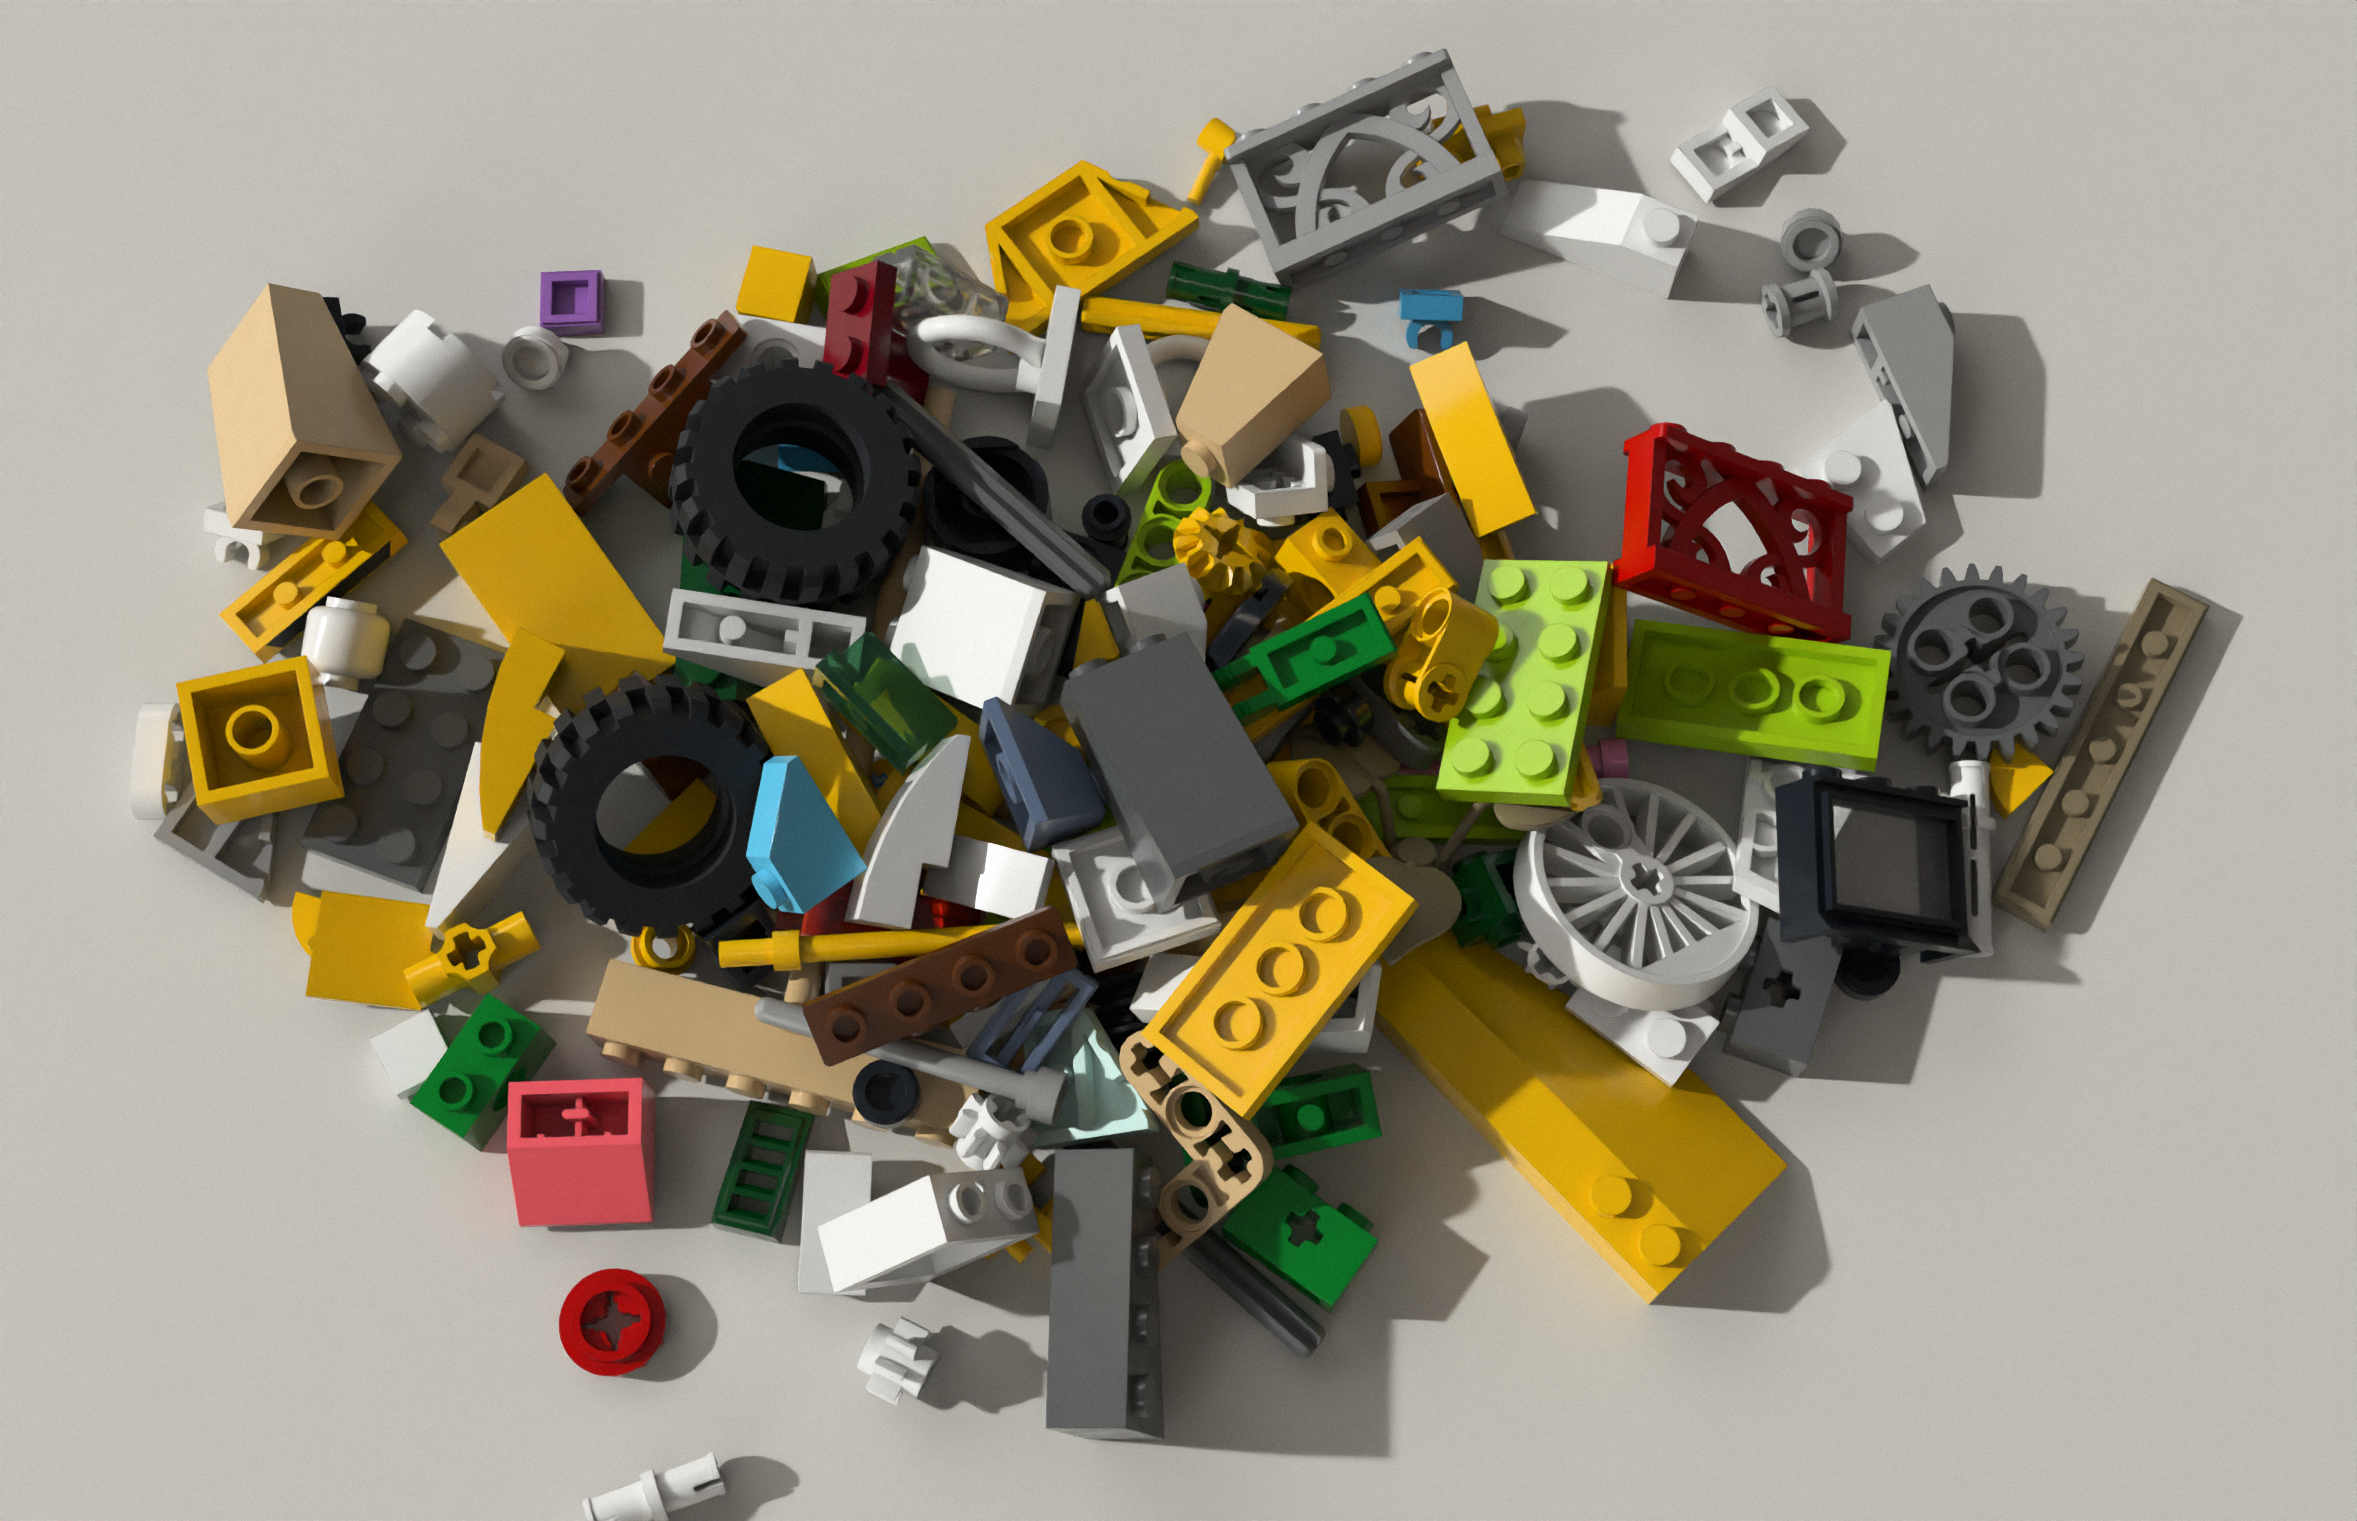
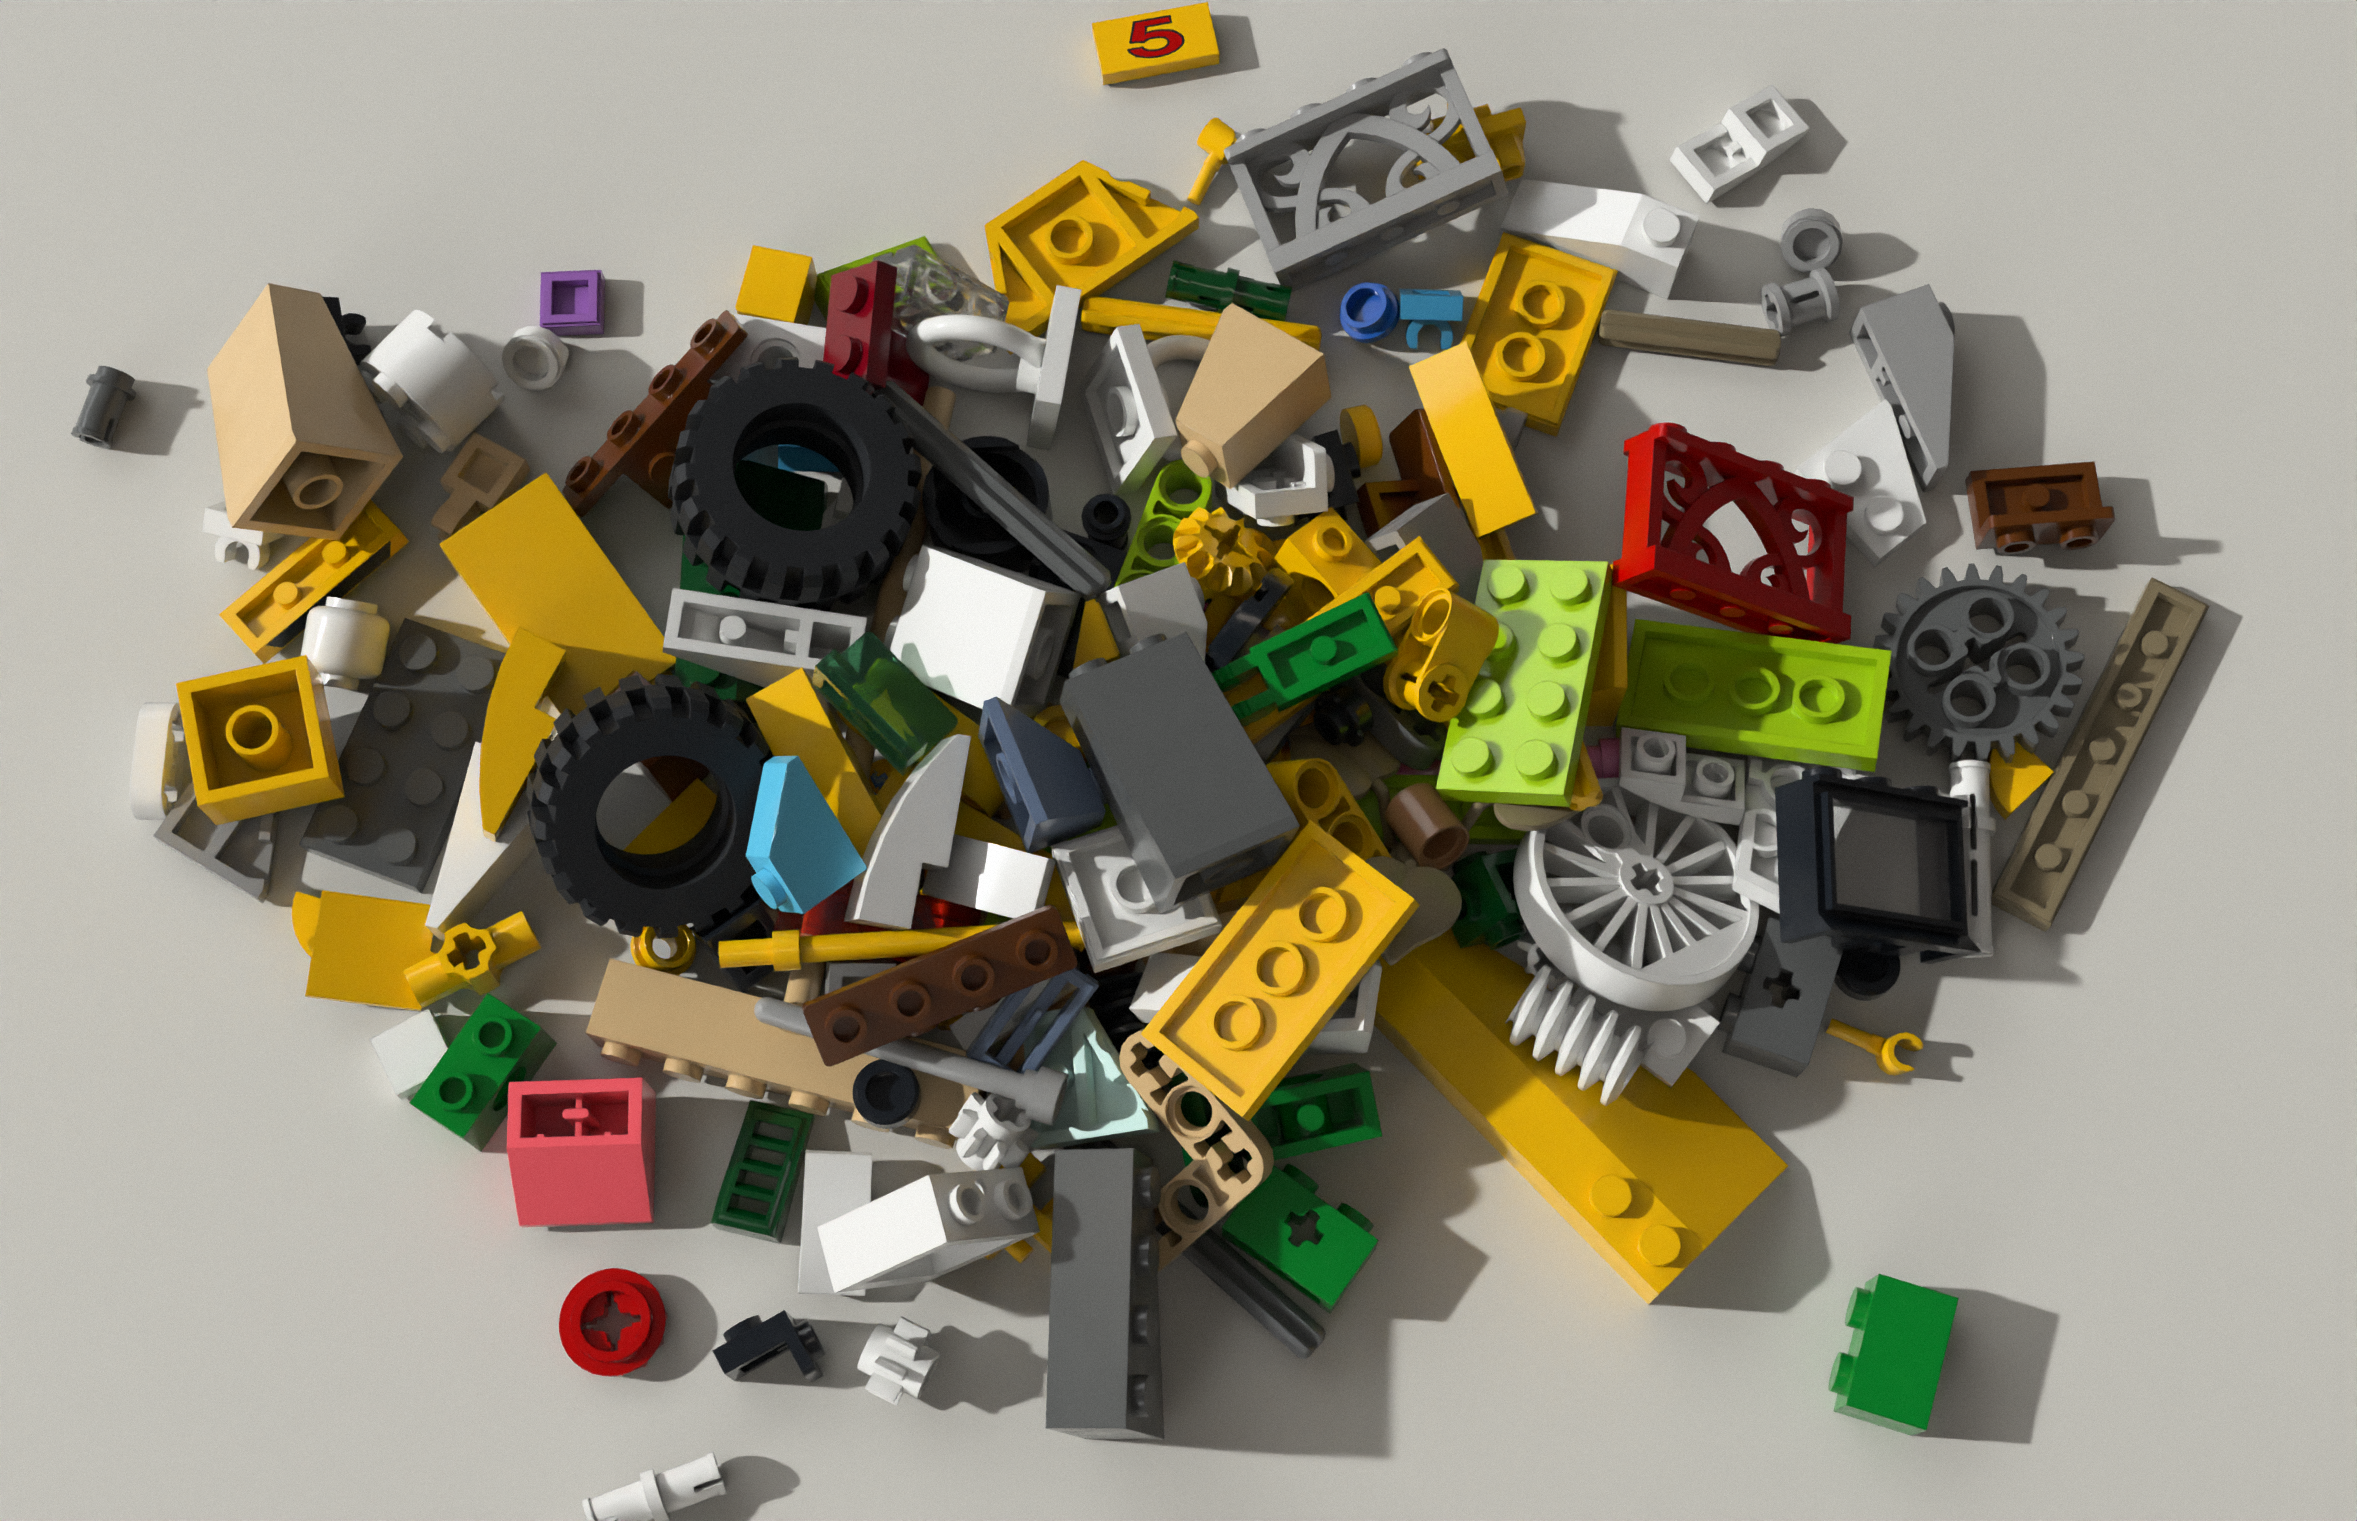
none -> dark grey pin [71,366,137,449]
none -> black bracket [712,1310,826,1383]
none -> yellow tile [1092,2,1219,85]
none -> blue plate [1340,282,1400,343]
none -> medium nougat beam [1385,783,1470,870]
none -> yellow tile [1460,232,1618,437]
none -> white piece [1505,965,1655,1106]
none -> dark tan axle [1598,309,1781,366]
none -> white slope [1619,727,1745,826]
none -> yellow hand [1826,1018,1924,1076]
none -> green brick [1828,1274,1959,1436]
none -> reddish brown bracket [1965,461,2116,555]

